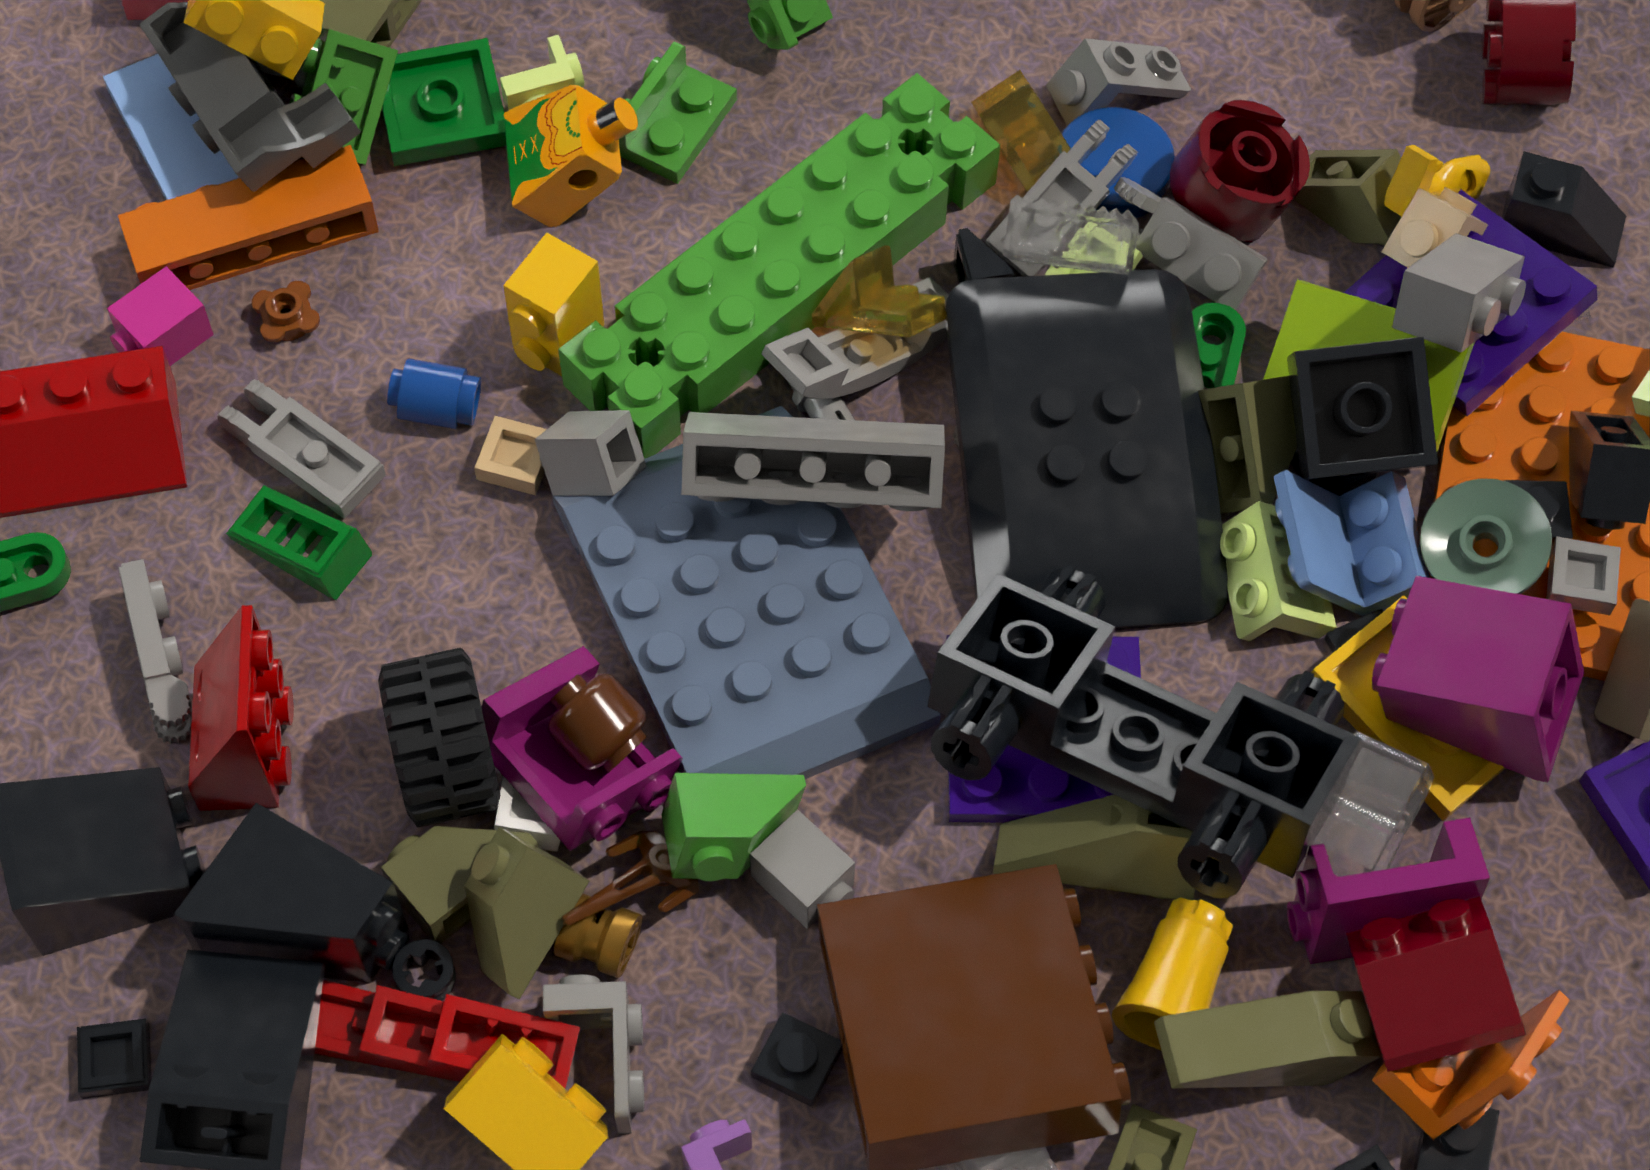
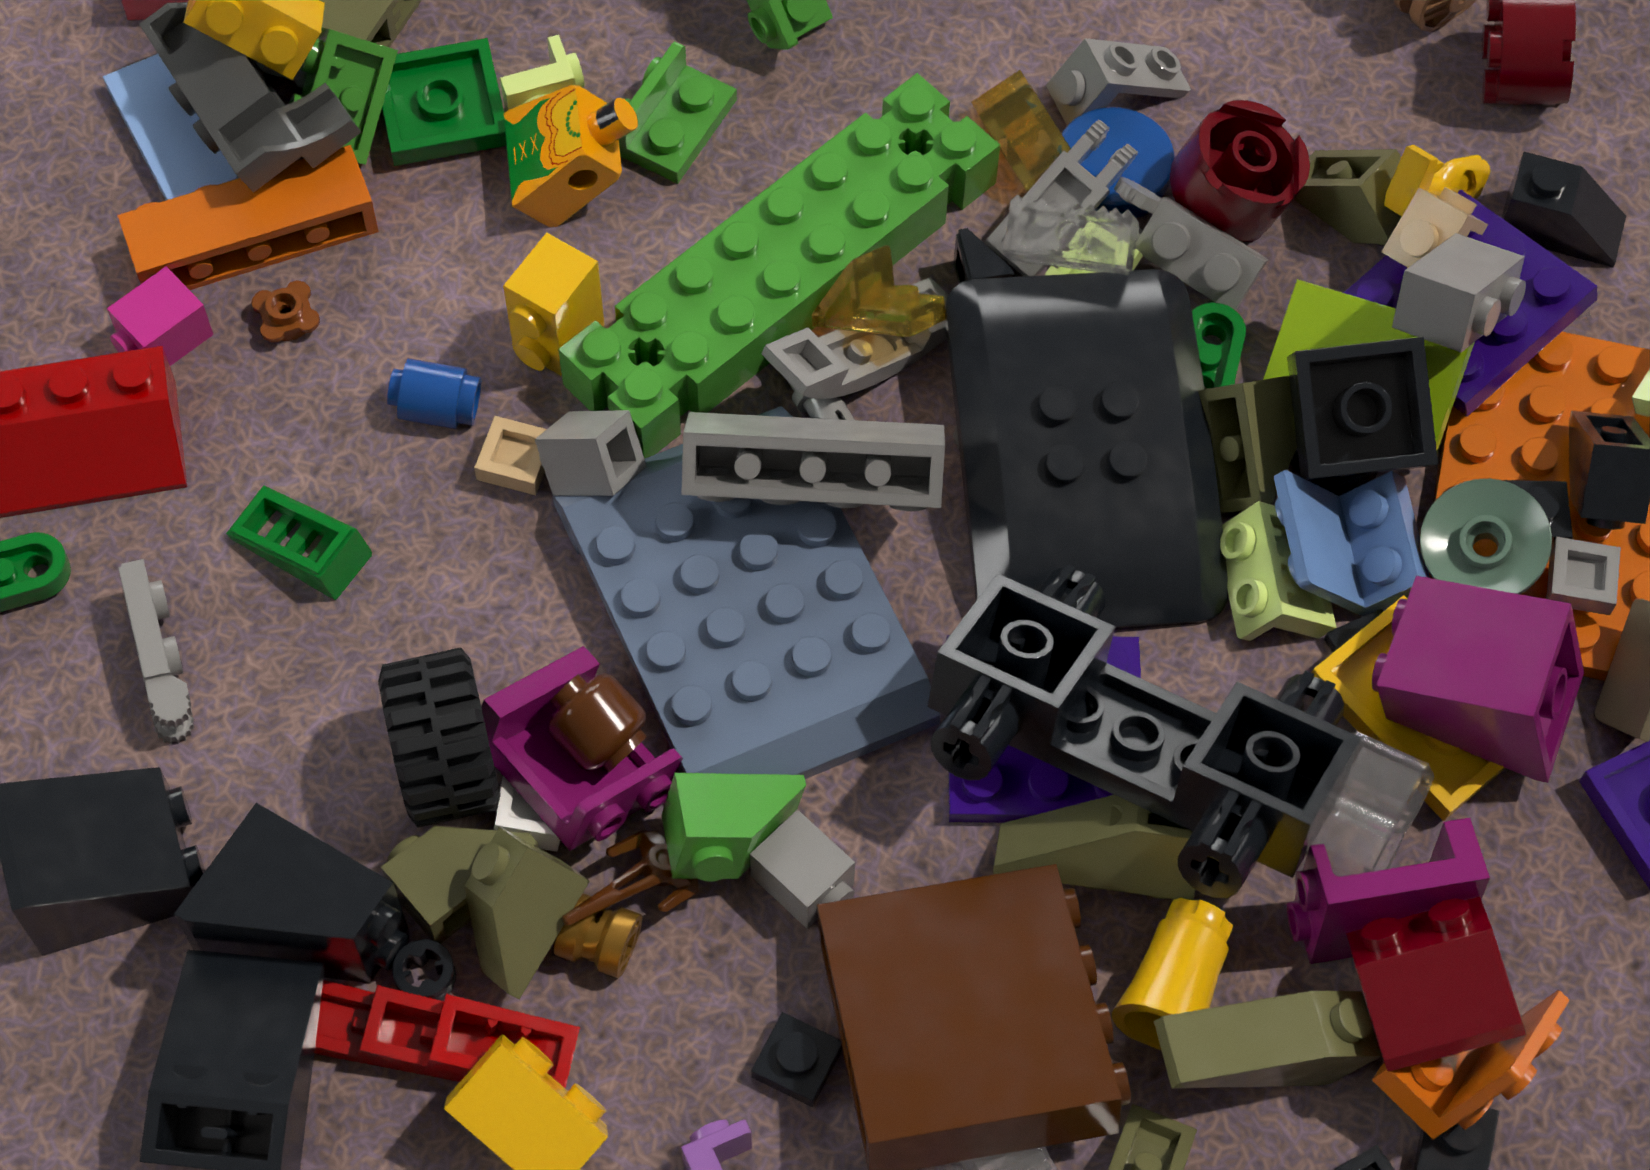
black tile [77,1018,151,1099] -> none
red slope [188,605,294,811] -> none
light grey hinge [217,379,386,519] -> none
light grey bracket [543,974,645,1134] -> none

